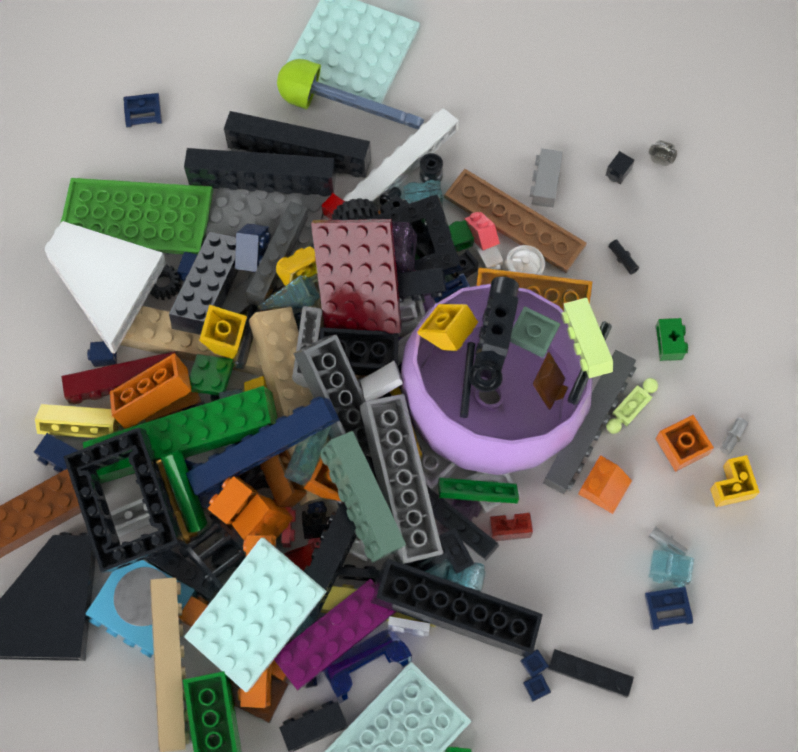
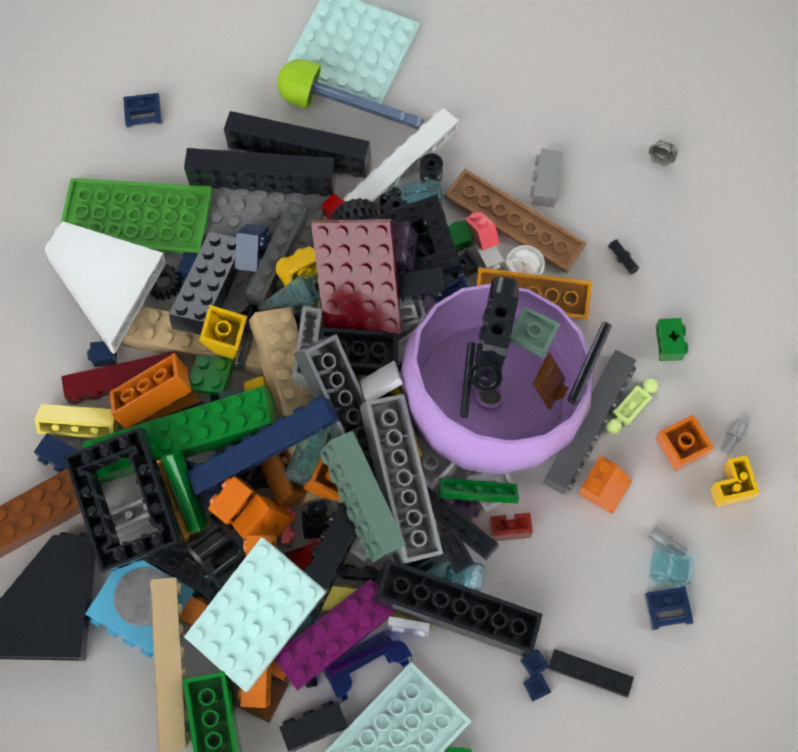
yellow slope [417,304,479,351] -> none
yellowish green brick [561,298,613,378] -> none
black brick [606,151,635,185] -> none

